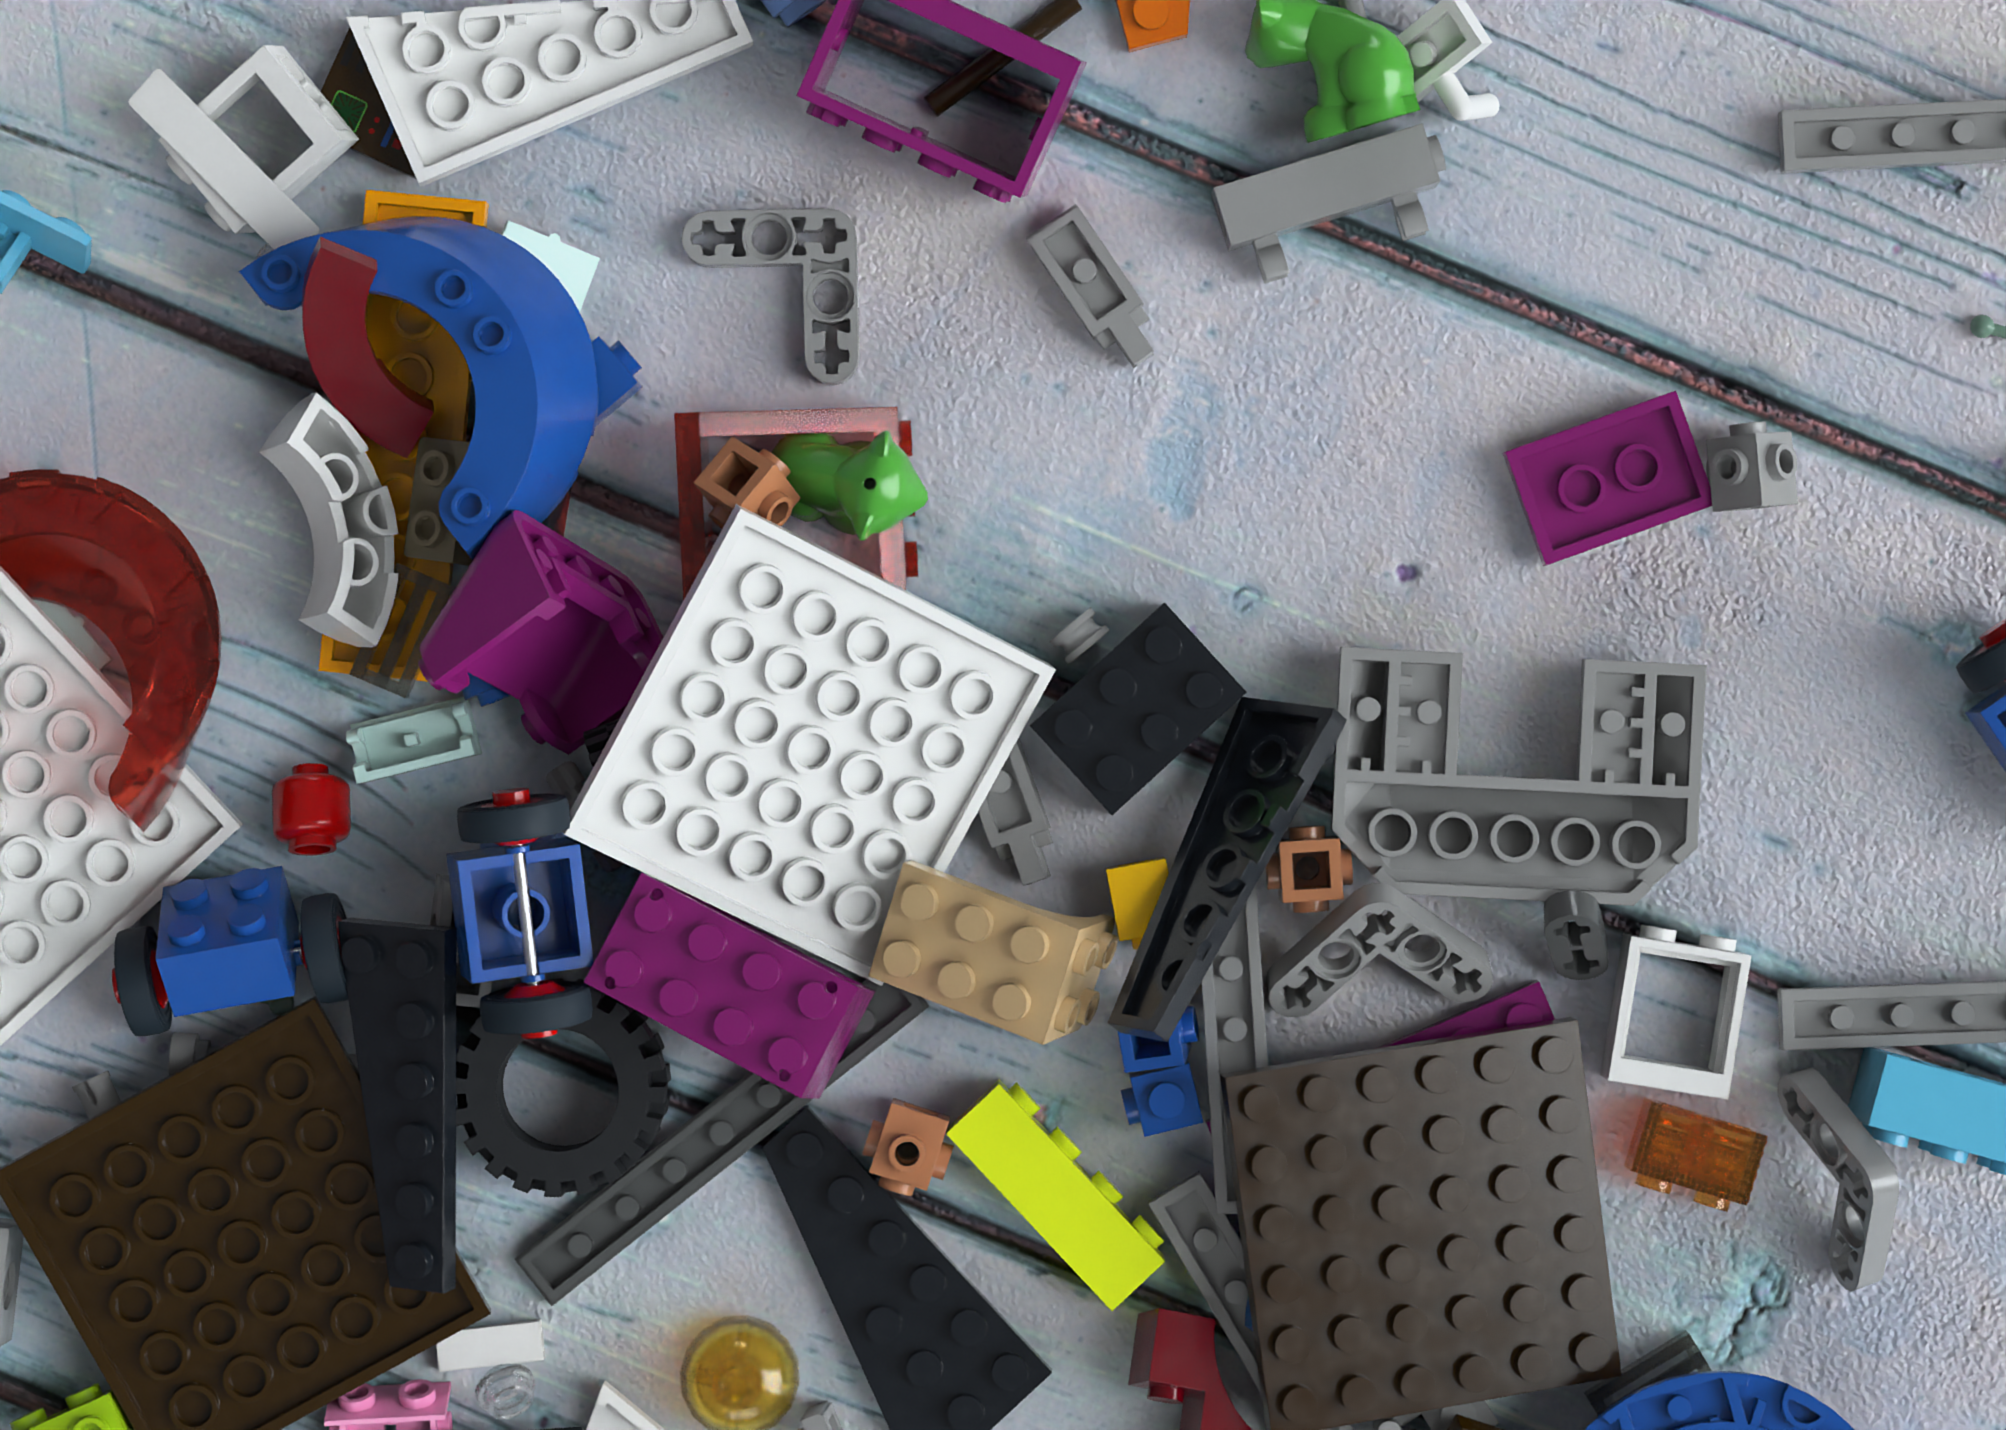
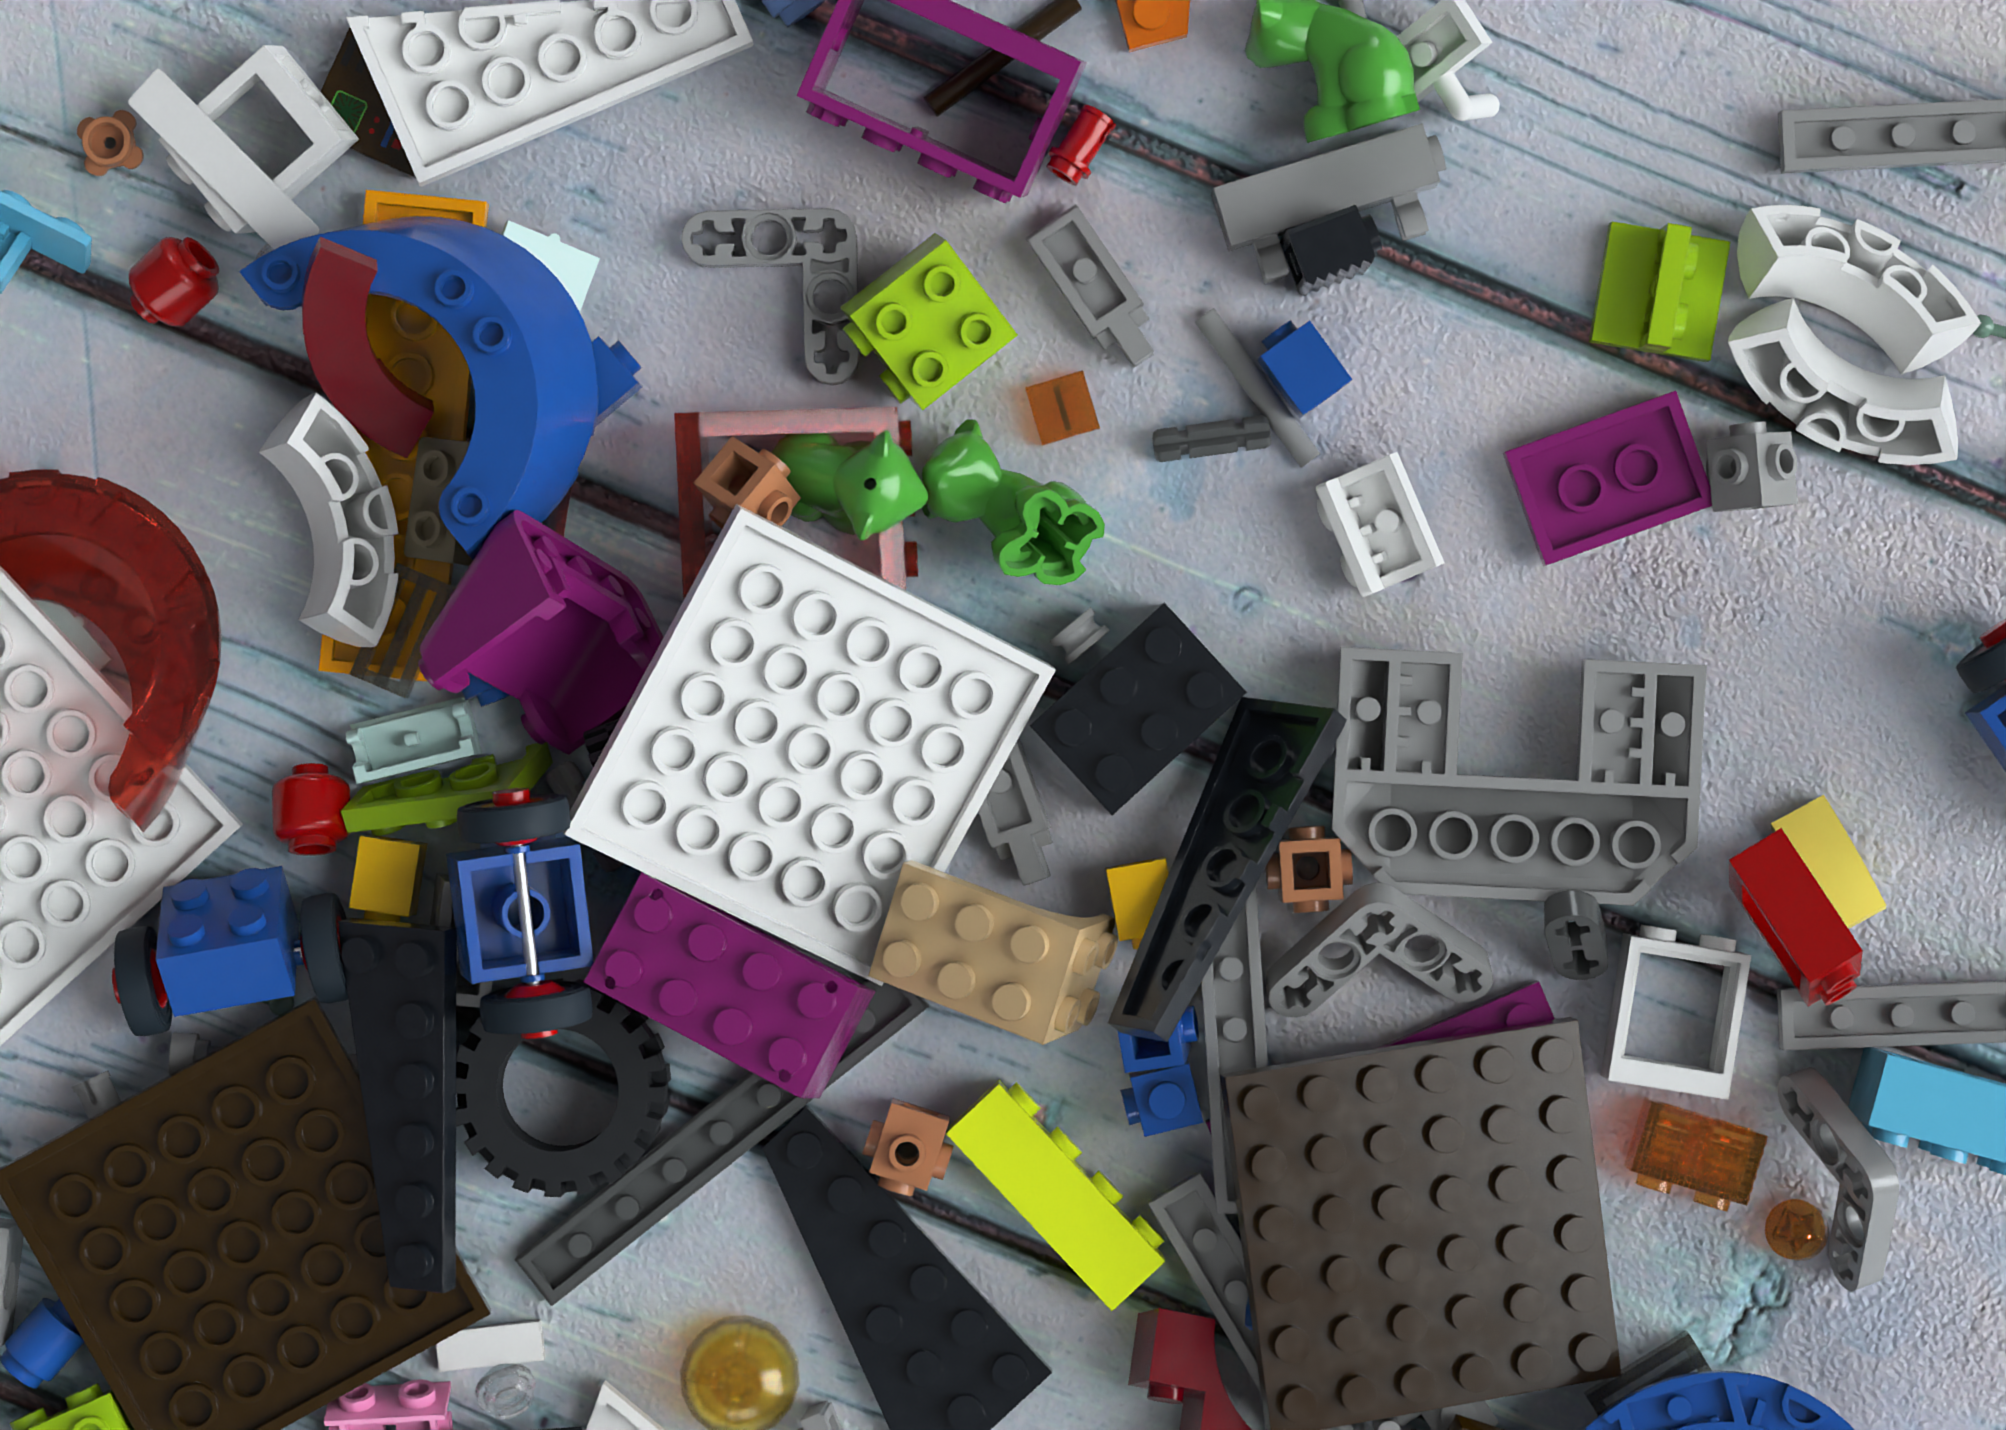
none -> blue brick [0,1298,85,1389]
none -> nougat plate [77,110,144,176]
none -> red head [128,237,219,327]
none -> lime wing [341,742,553,836]
none -> yellow brick [349,834,428,922]
none -> lime brick [840,233,1018,410]
none -> bright green animal [922,419,1105,585]
none -> clear orange tile [1025,370,1100,446]
none -> red pin [1046,104,1116,186]
none -> dark grey axle [1152,415,1271,462]
none -> light grey bar [1195,308,1321,468]
none -> blue brick [1257,320,1352,419]
none -> black brick [1280,205,1382,296]
none -> white bracket [1316,452,1444,597]
none -> lime bracket [1589,221,1731,362]
none -> white brick [1728,297,1958,465]
none -> red window [1729,828,1863,1007]
none -> white brick [1737,205,1981,375]
none -> clear orange tile [1765,1199,1829,1261]
none -> light yellow slope [1771,795,1886,929]

